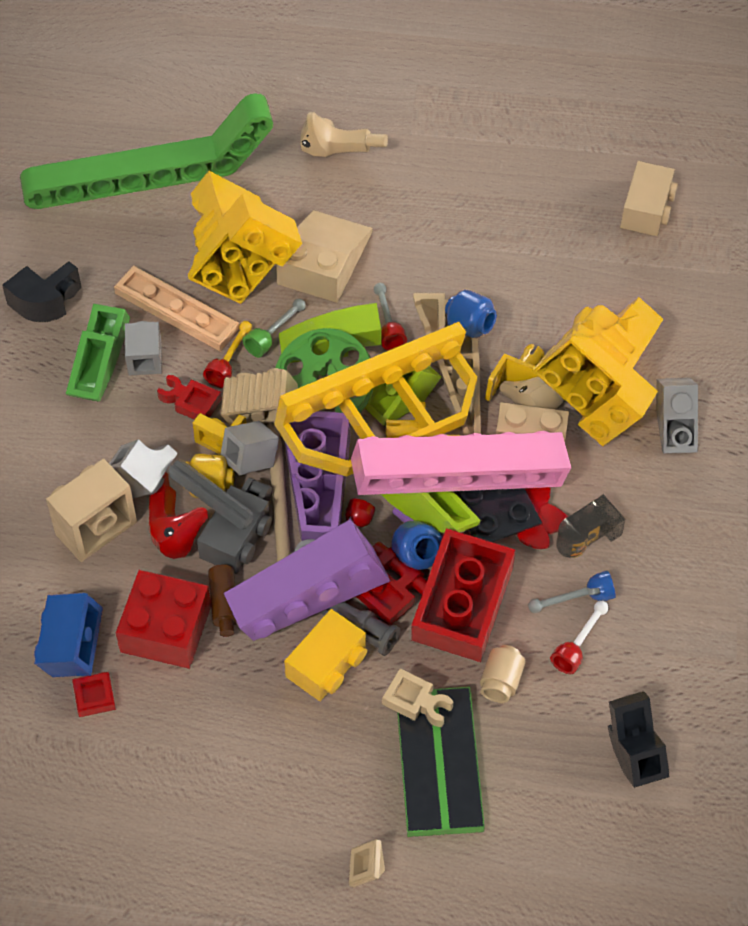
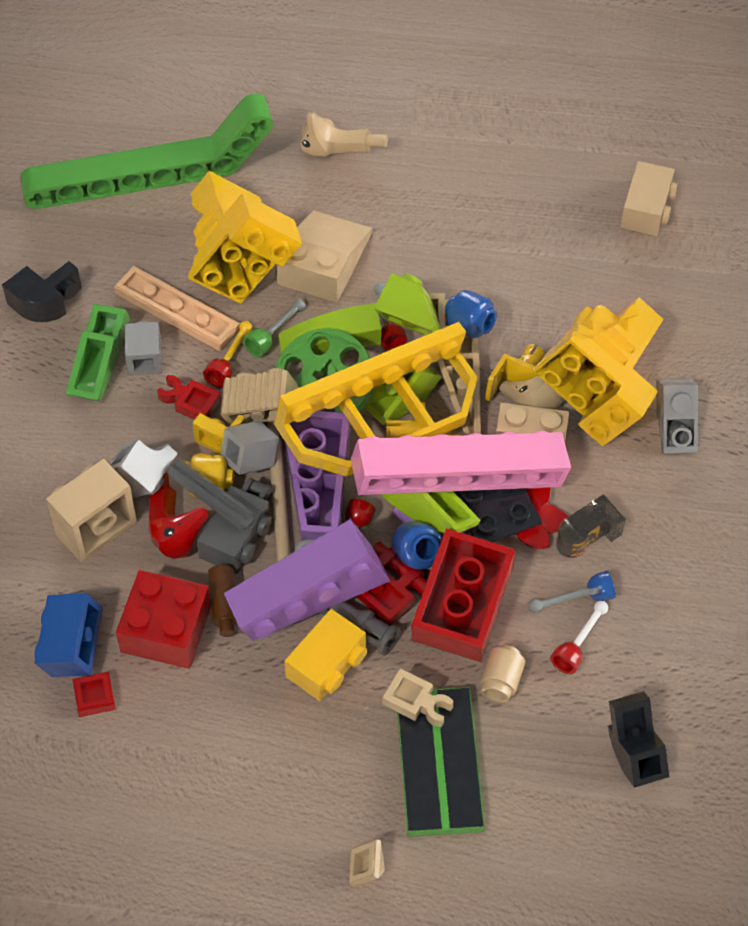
none -> lime slope [374,273,441,336]

